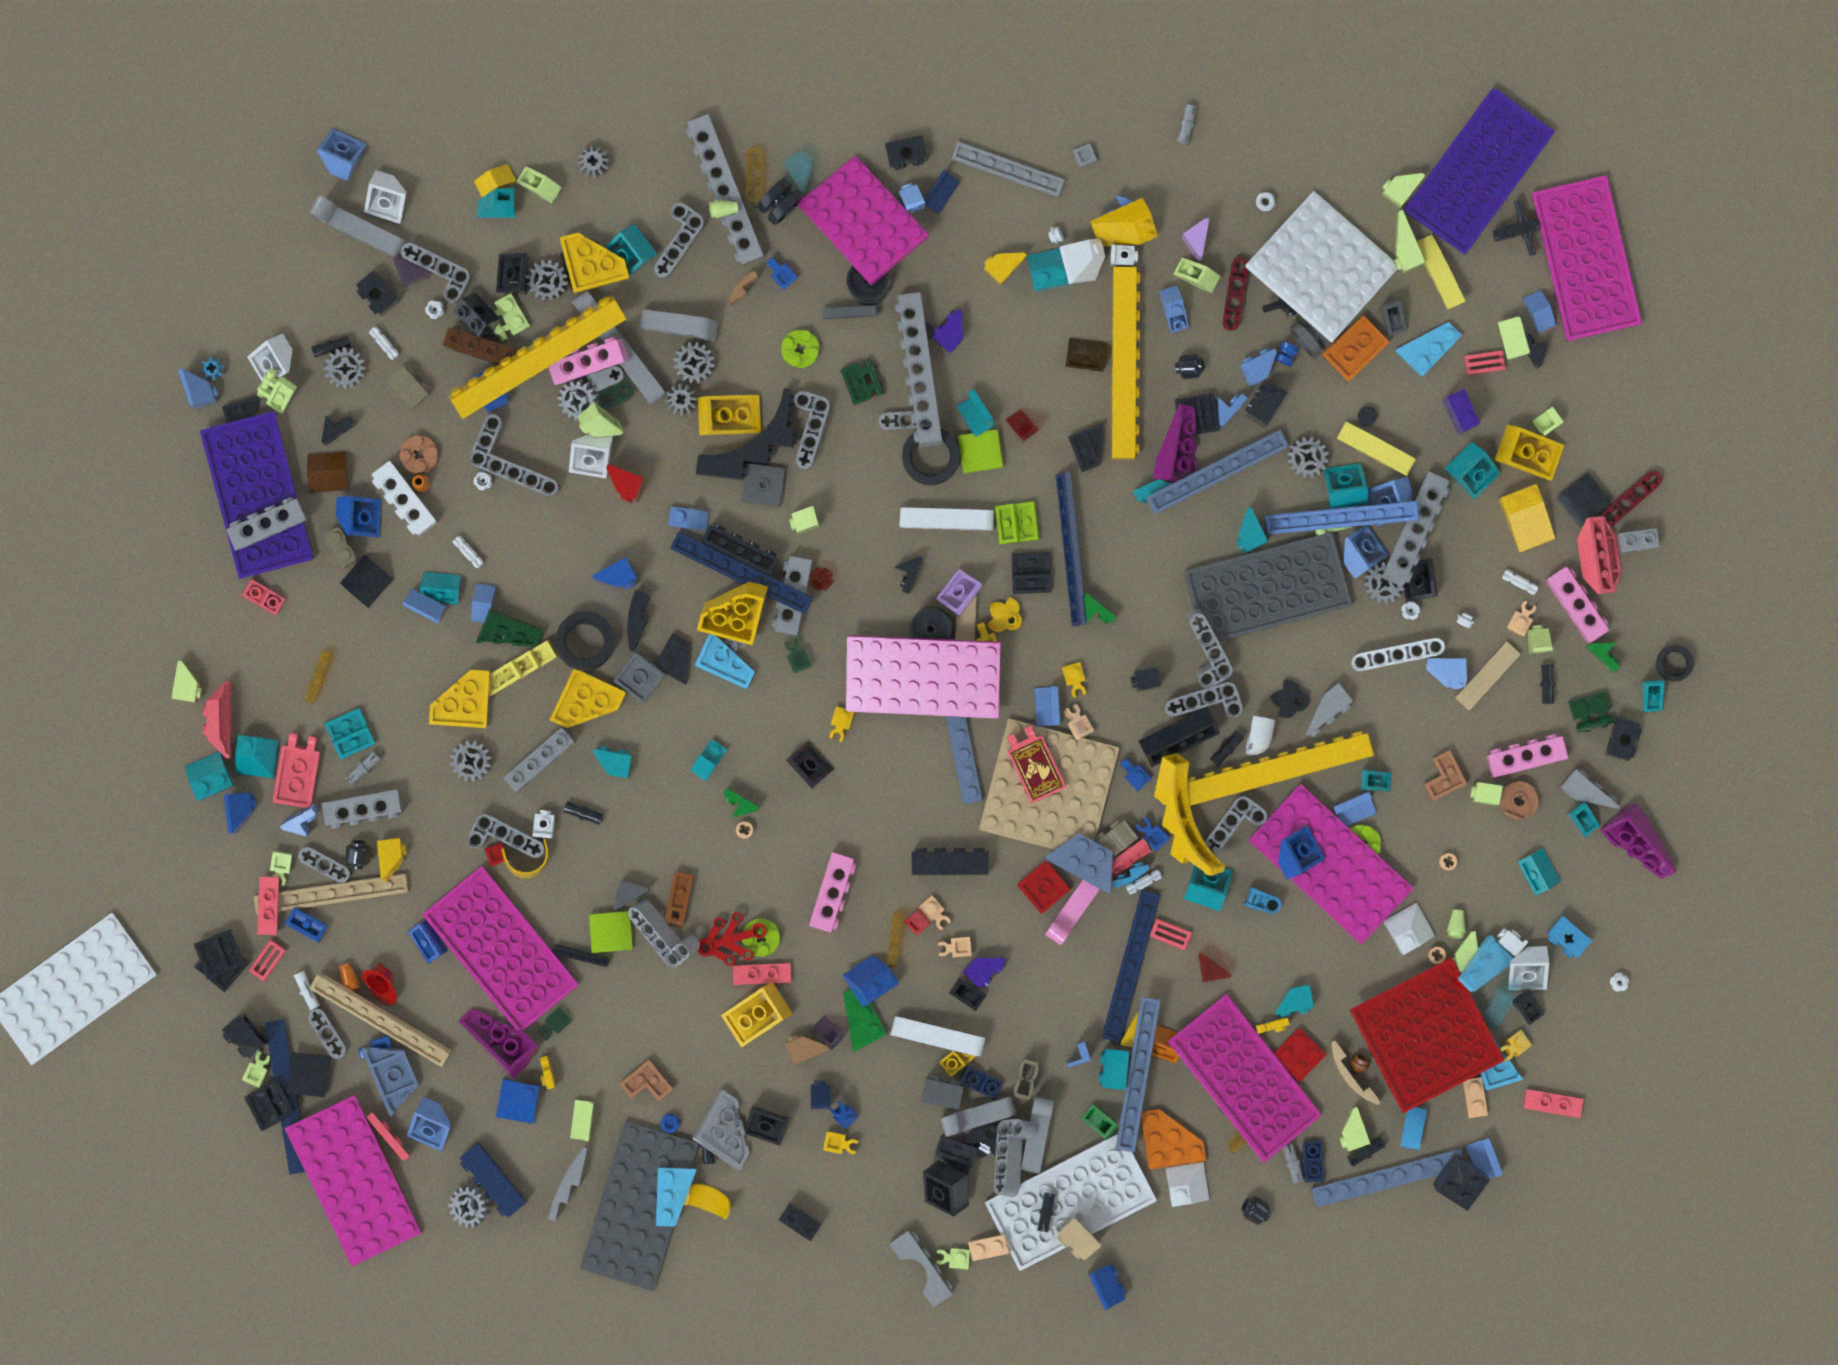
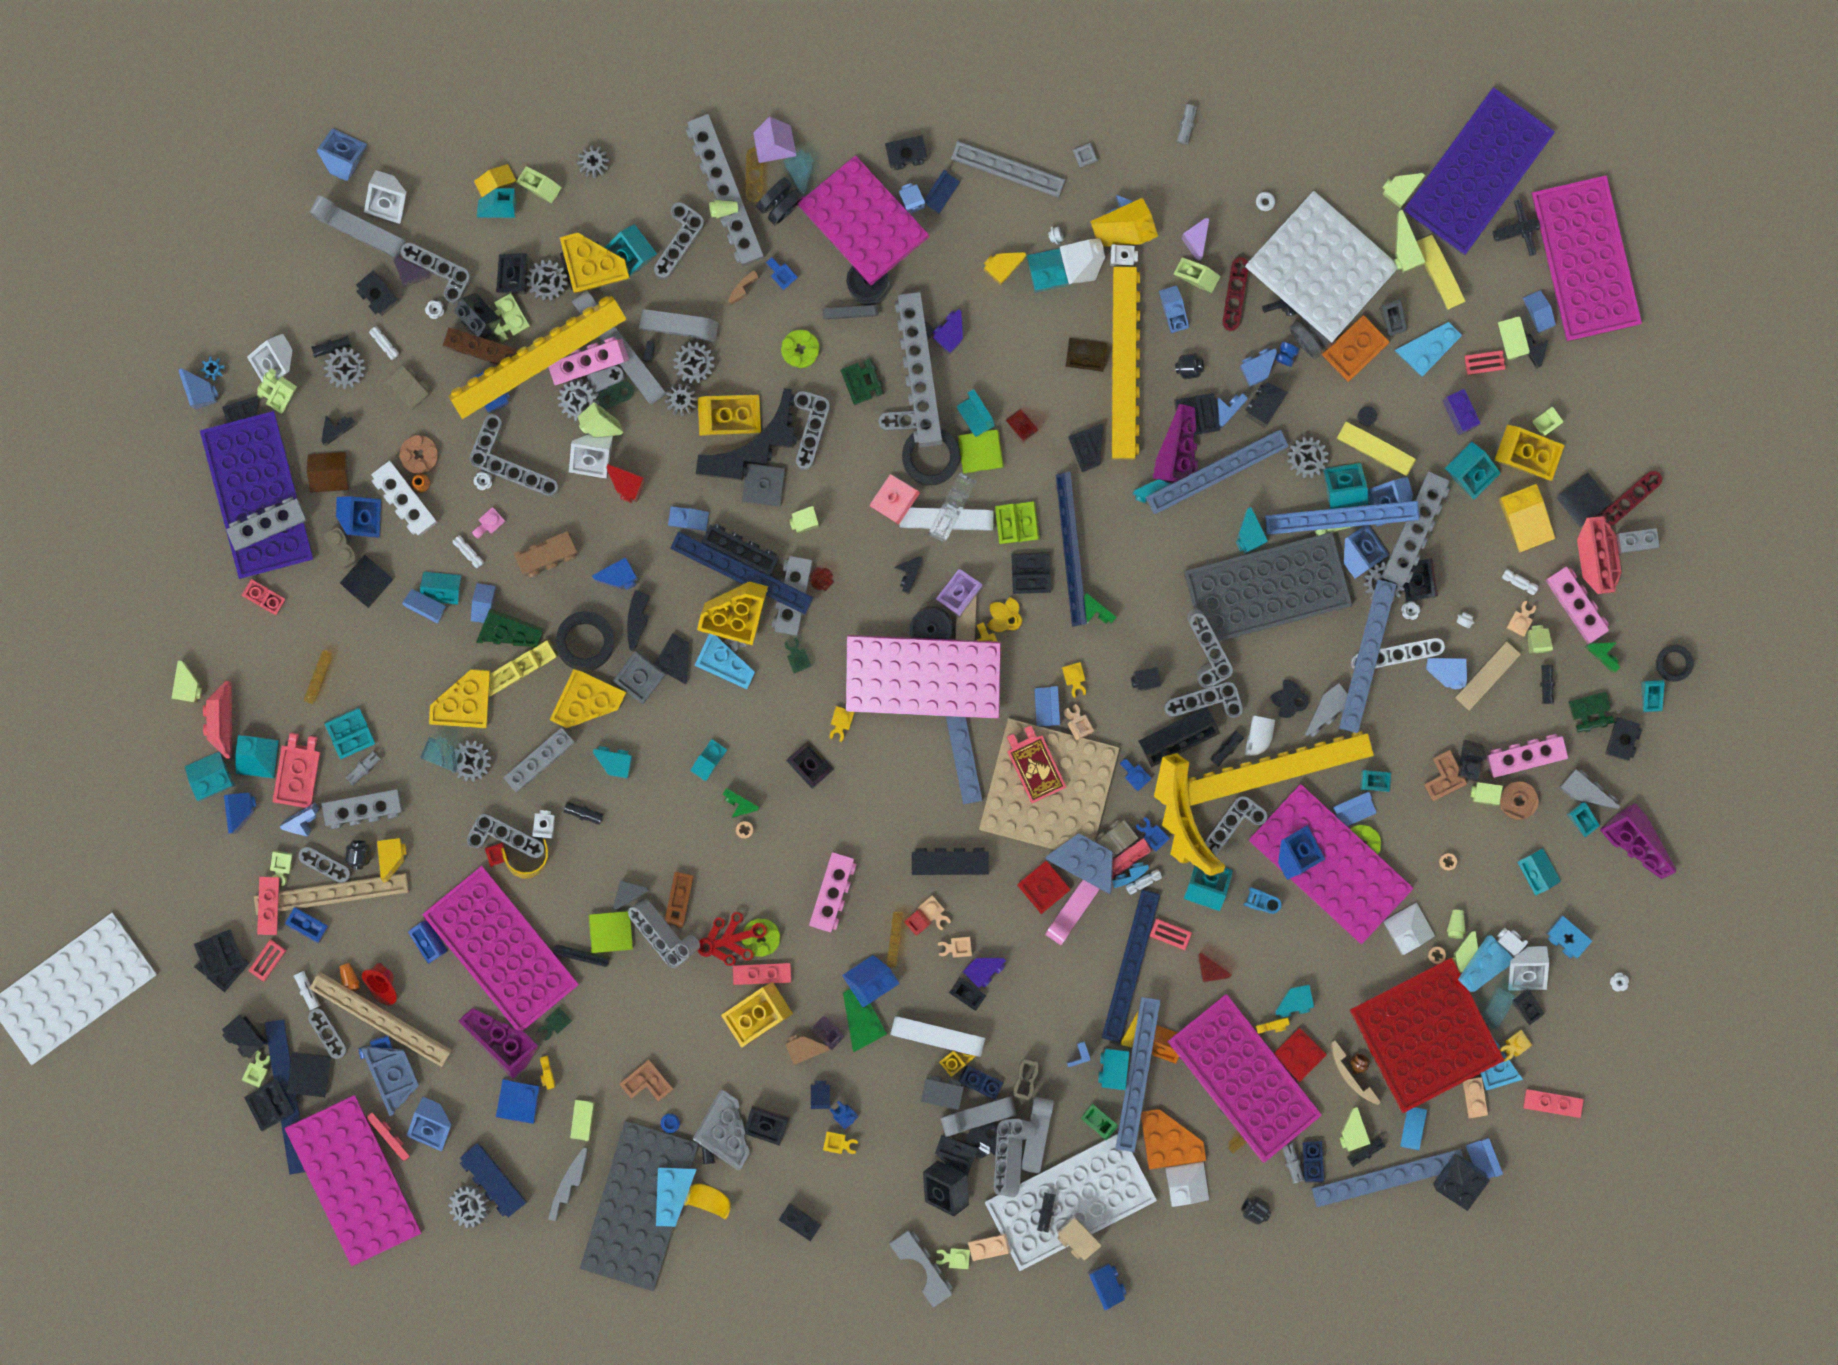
none -> clear light blue slope [420,736,457,772]
none -> bright pink plate [472,507,506,539]
none -> medium nougat wedge [513,531,578,578]
none -> black tile [644,341,655,363]
none -> lavender slope [753,116,796,163]
none -> coral plate [869,474,920,525]
none -> clear slope [928,473,977,543]
none -> sand blue plate [1339,580,1397,733]
none -> black slope [1458,740,1487,781]

